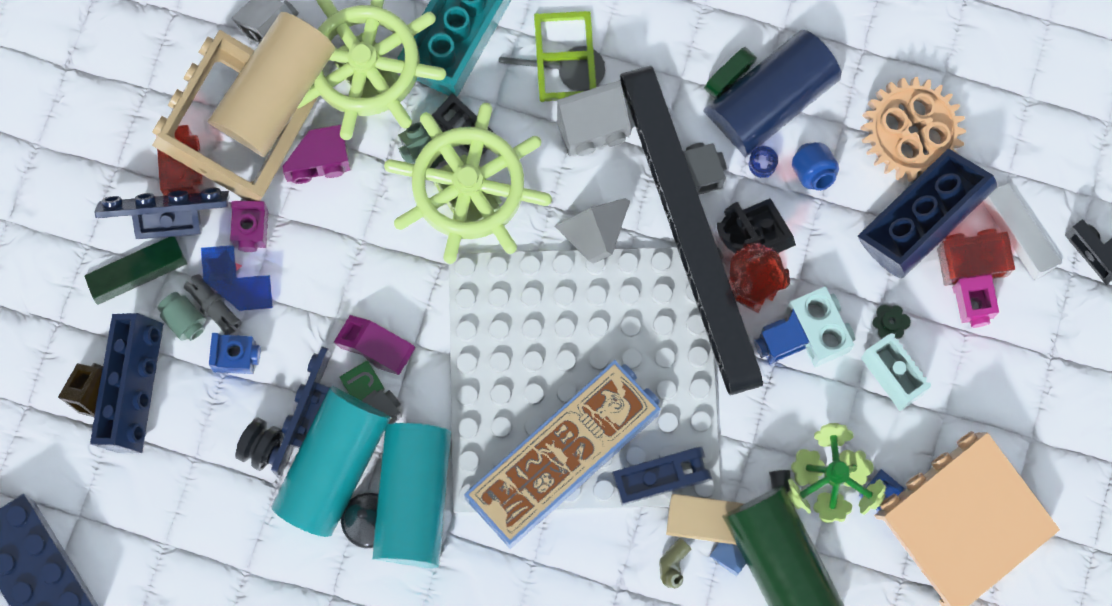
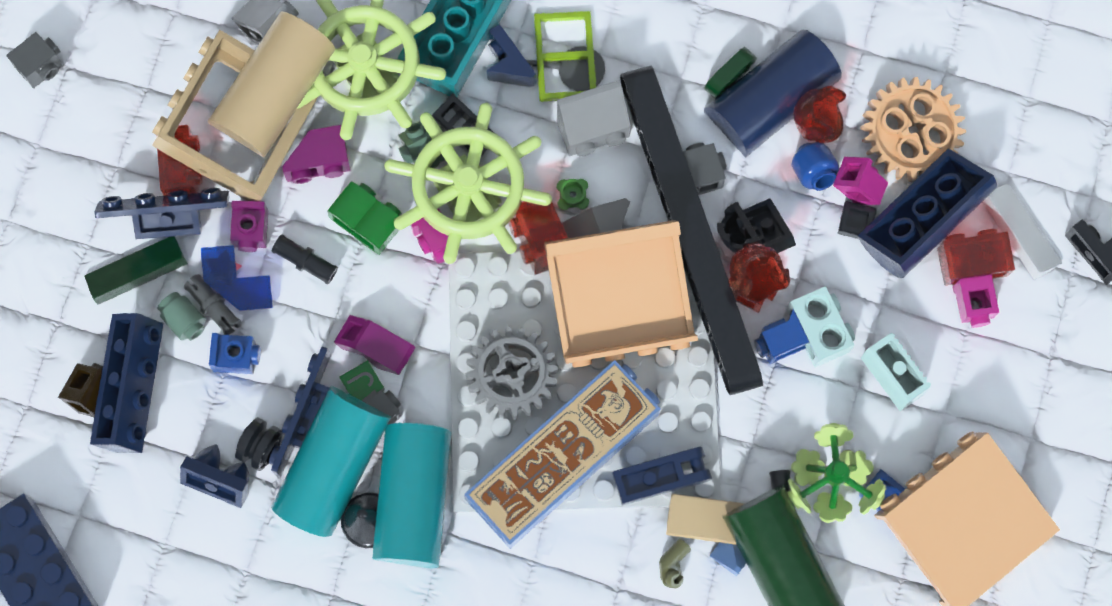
clear blue bush [748,146,779,178] -> none
dark green plant [872,305,911,339] -> none
none -> dark grey brick [6,32,63,89]
none -> dark blue tile [180,444,249,508]
none -> black pin [271,234,339,285]
none -> green brick [327,181,402,255]
none -> dark pink brick [410,208,448,264]
none -> light grey gear [465,326,558,420]
none -> dark blue slope [486,24,537,87]
none -> clear red brick [508,201,568,275]
none -> light nougat panel [544,220,698,367]
none -> bright green plate [556,178,589,211]
none -> clear red cap [793,86,846,143]
none -> dark pink brick [833,157,889,205]
none -> black tile [837,201,877,239]

